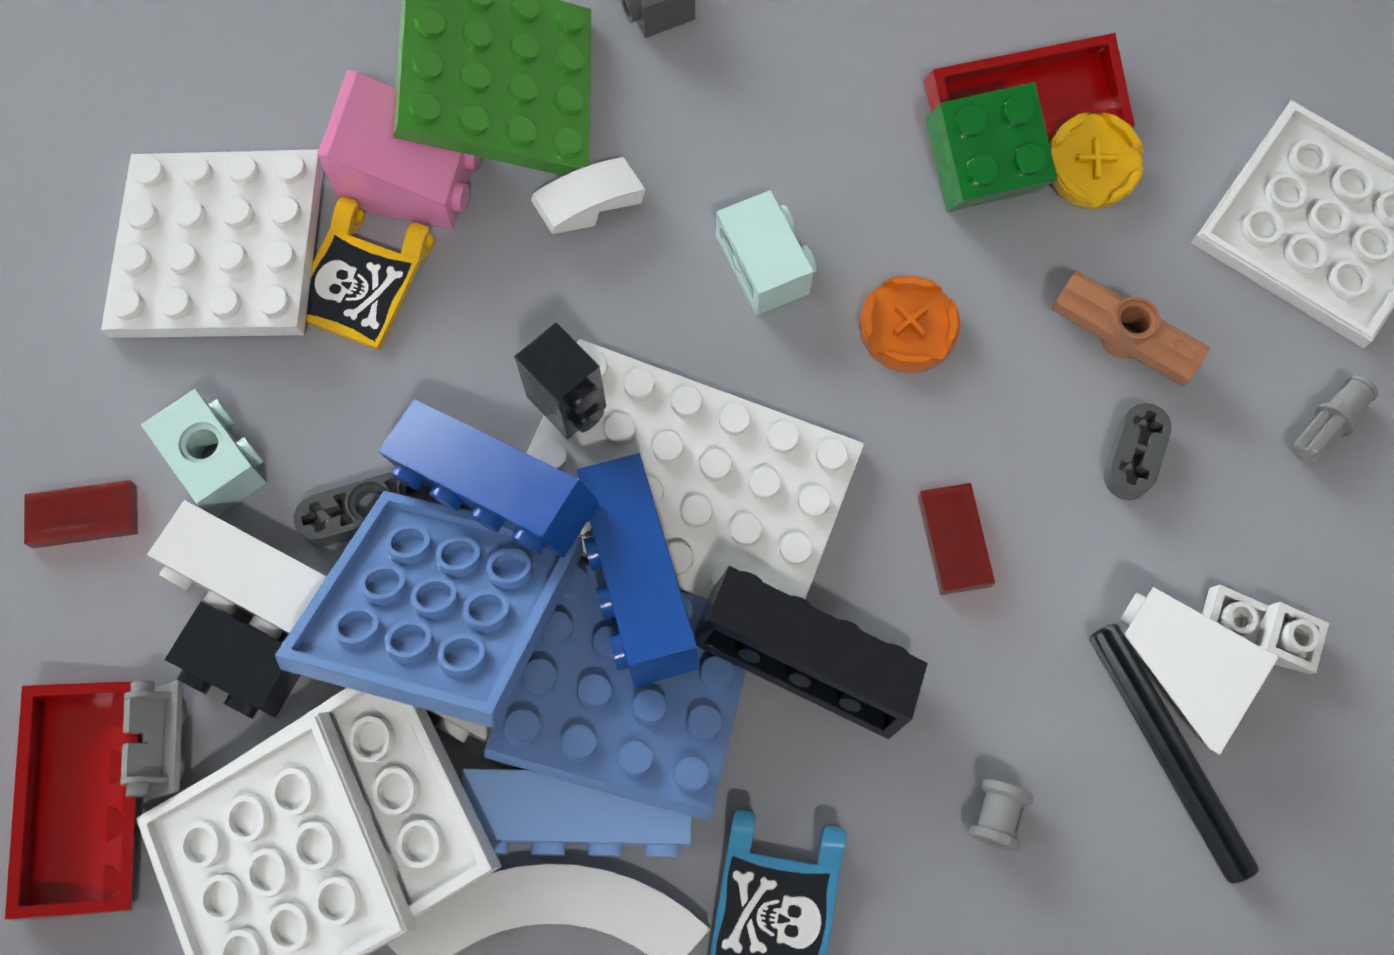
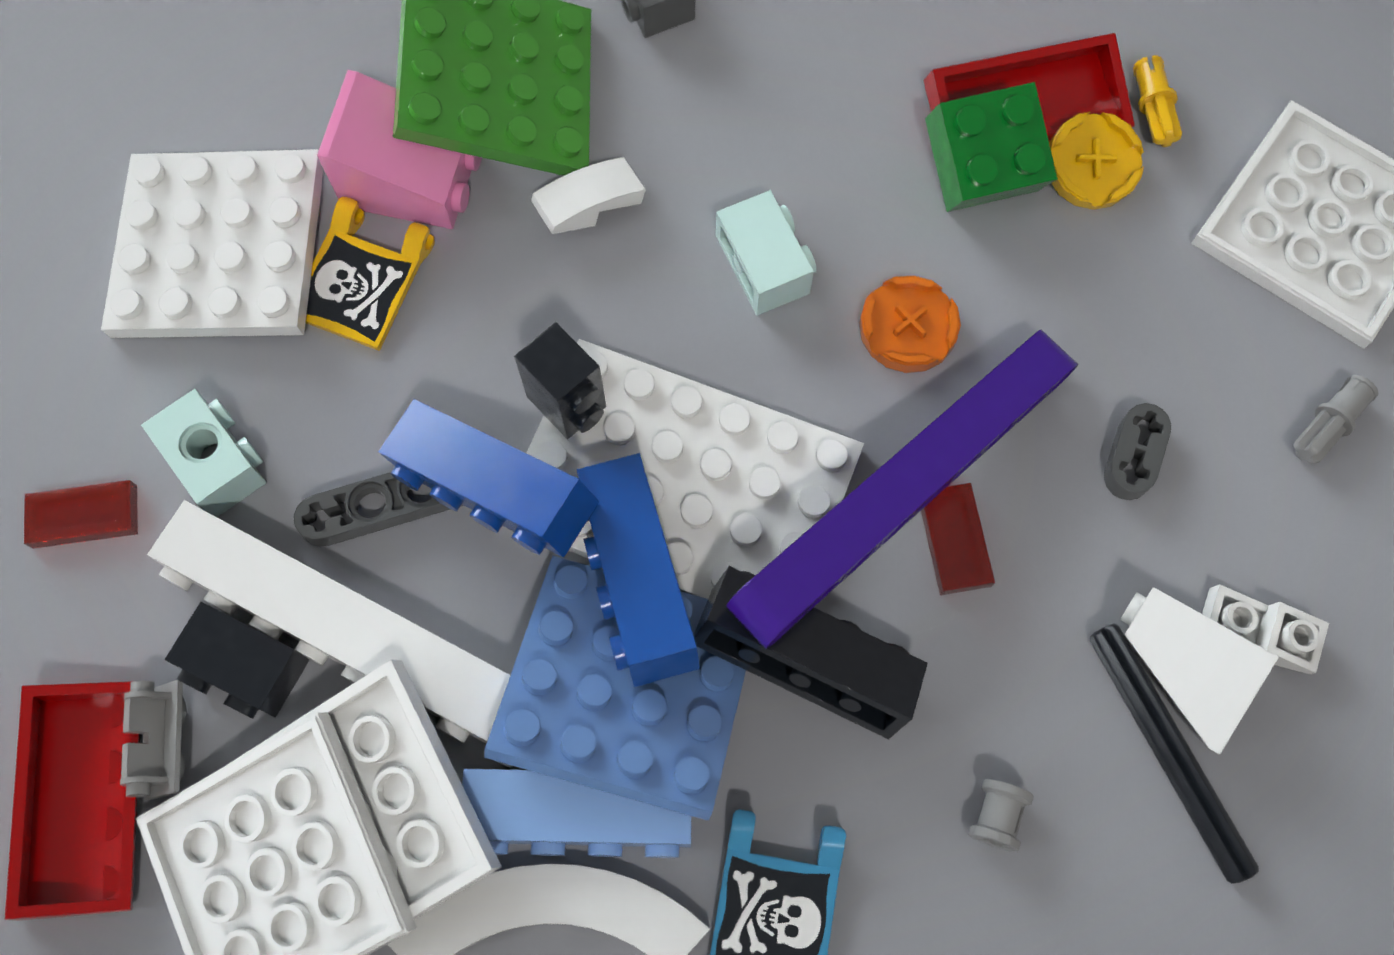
medium blue plate [275,491,583,728] -> none
nougat piece [1051,270,1210,387] -> none
none -> dark purple beam [726,329,1078,649]
none -> yellow axle [1132,55,1182,148]

